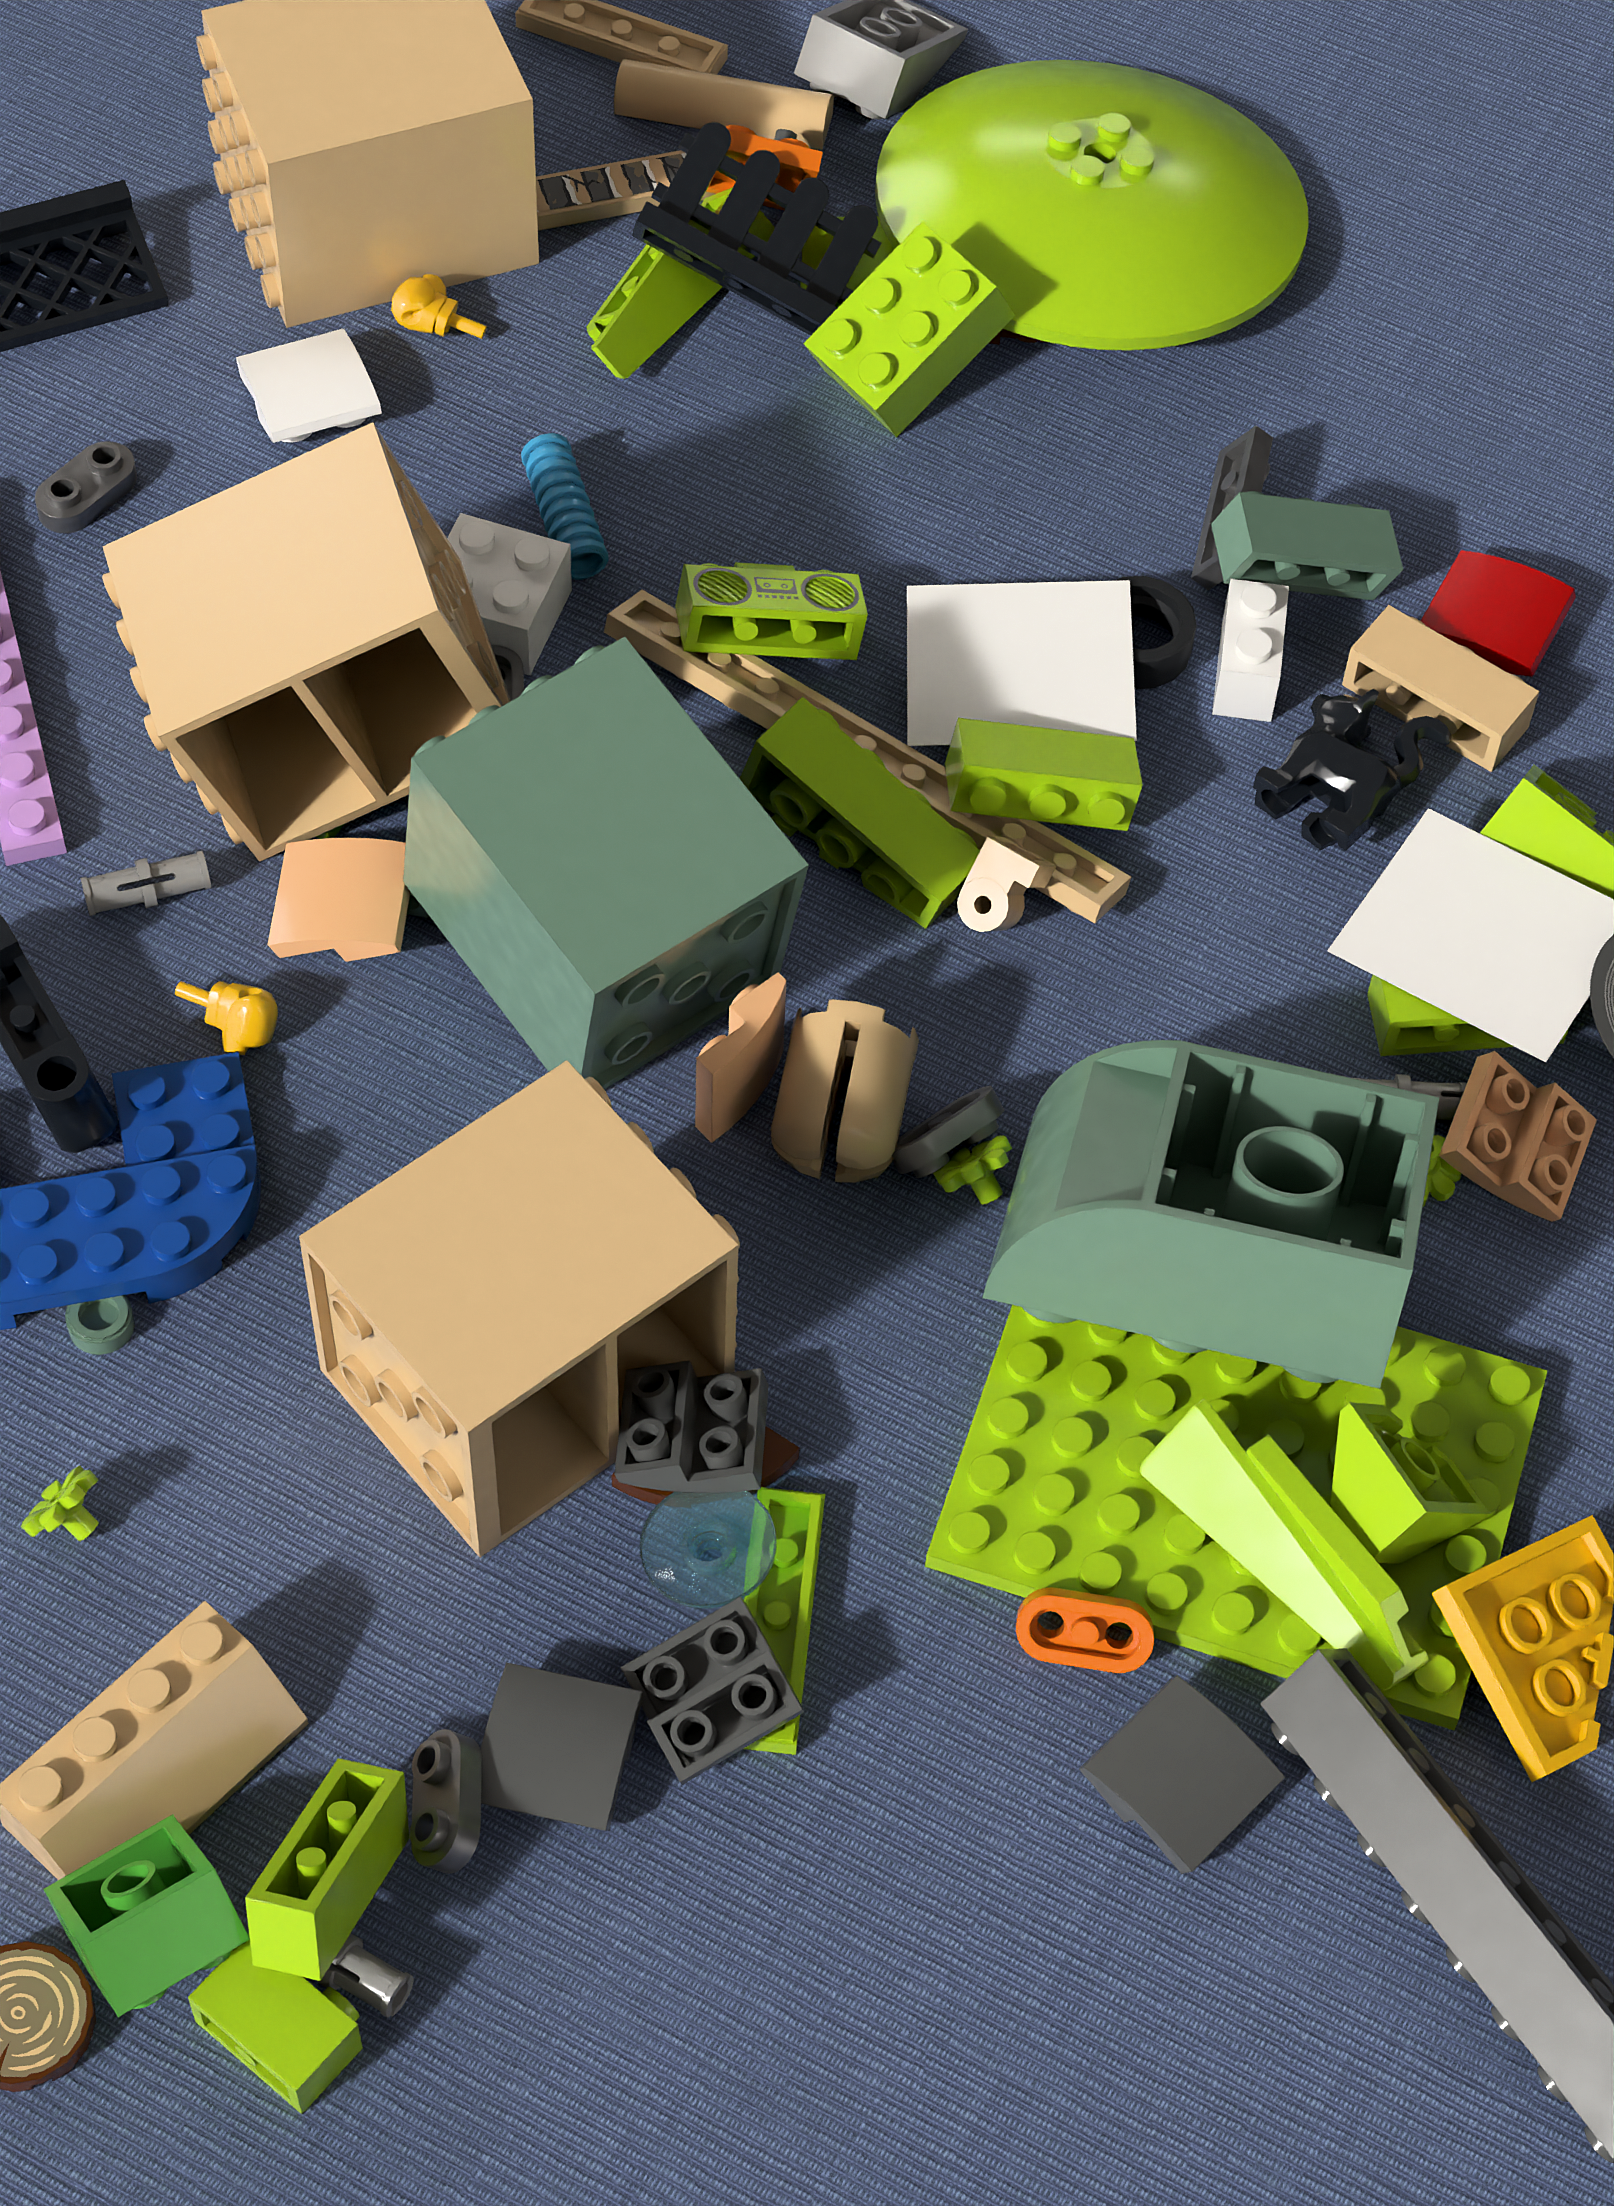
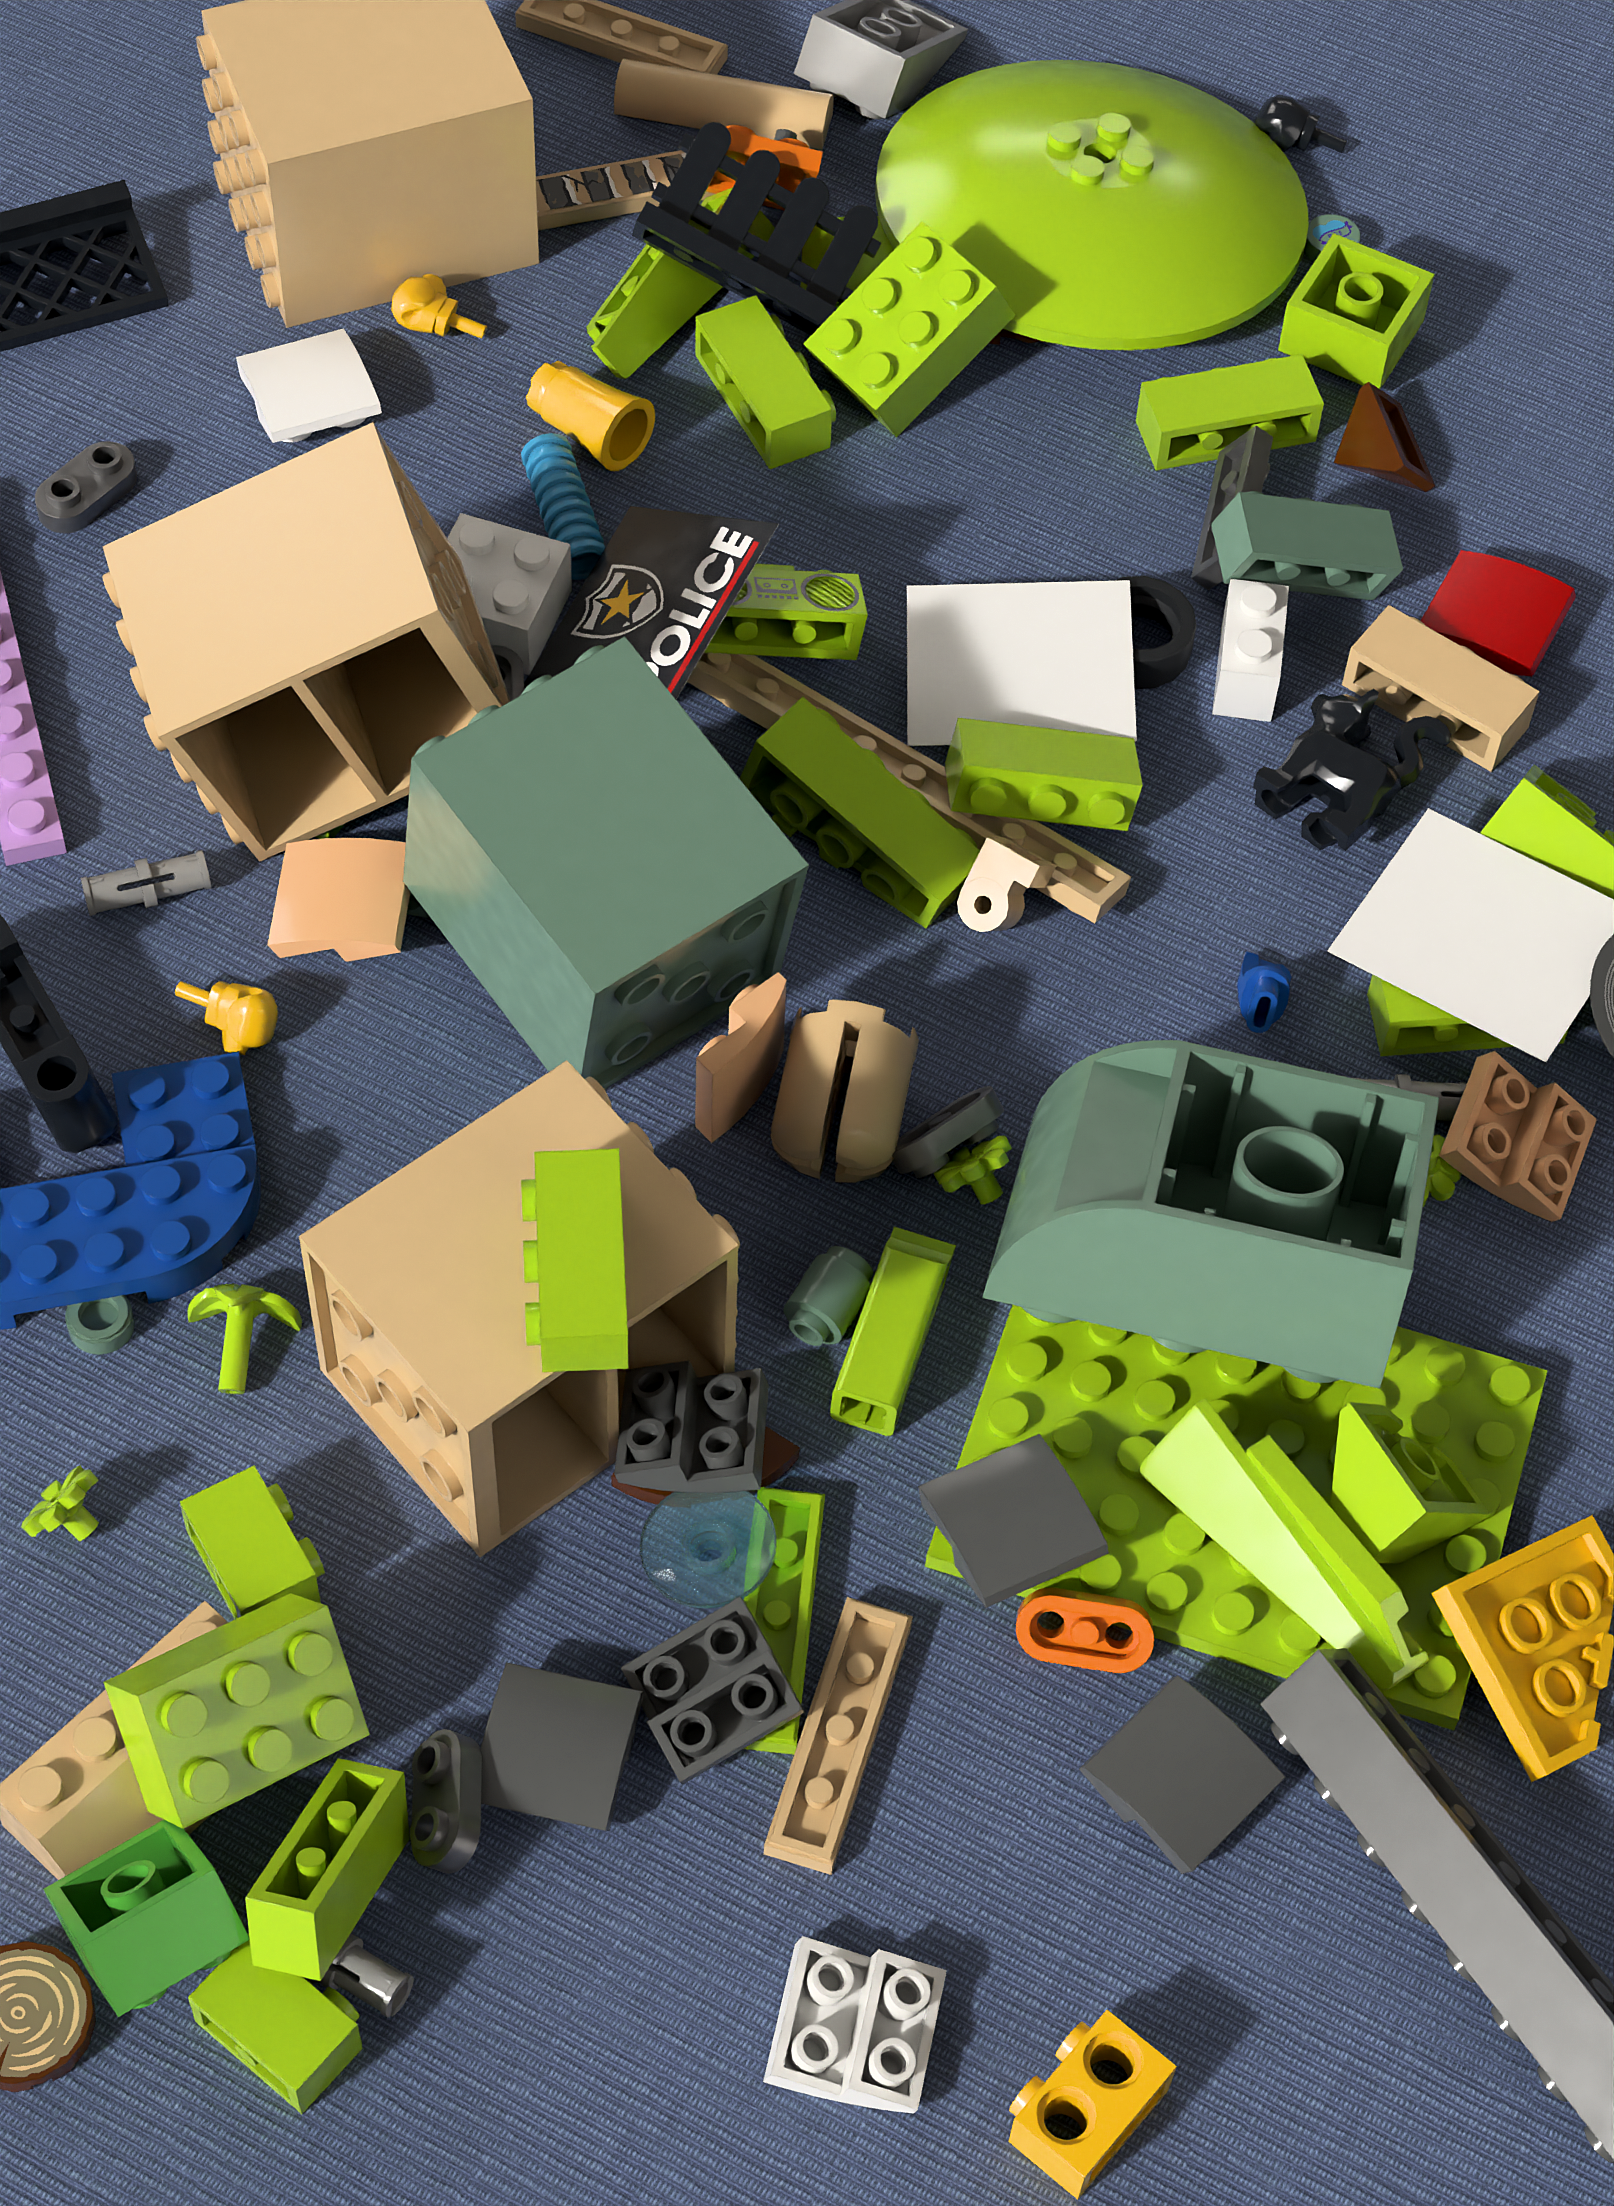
none -> lime brick [103,1593,370,1829]
none -> lime brick [179,1465,325,1619]
none -> lime plant [187,1283,302,1394]
none -> lime brick [521,1148,628,1372]
none -> black sticker [524,506,779,699]
none -> yellow plant [526,361,655,471]
none -> lime brick [695,295,836,470]
none -> white slope [763,1936,947,2114]
none -> tan tile [764,1597,913,1875]
none -> sand green brick [783,1246,873,1346]
none -> lime piece [830,1227,956,1436]
none -> dark grey slope [918,1434,1109,1608]
none -> yellow brick [1008,2010,1177,2200]
none -> lime brick [1136,354,1324,471]
none -> blue piece [1237,951,1292,1033]
none -> black piece [1255,95,1347,153]
none -> lime brick [1278,233,1435,390]
none -> sand green tile [1304,214,1360,262]
none -> reddish brown slope [1334,382,1435,492]

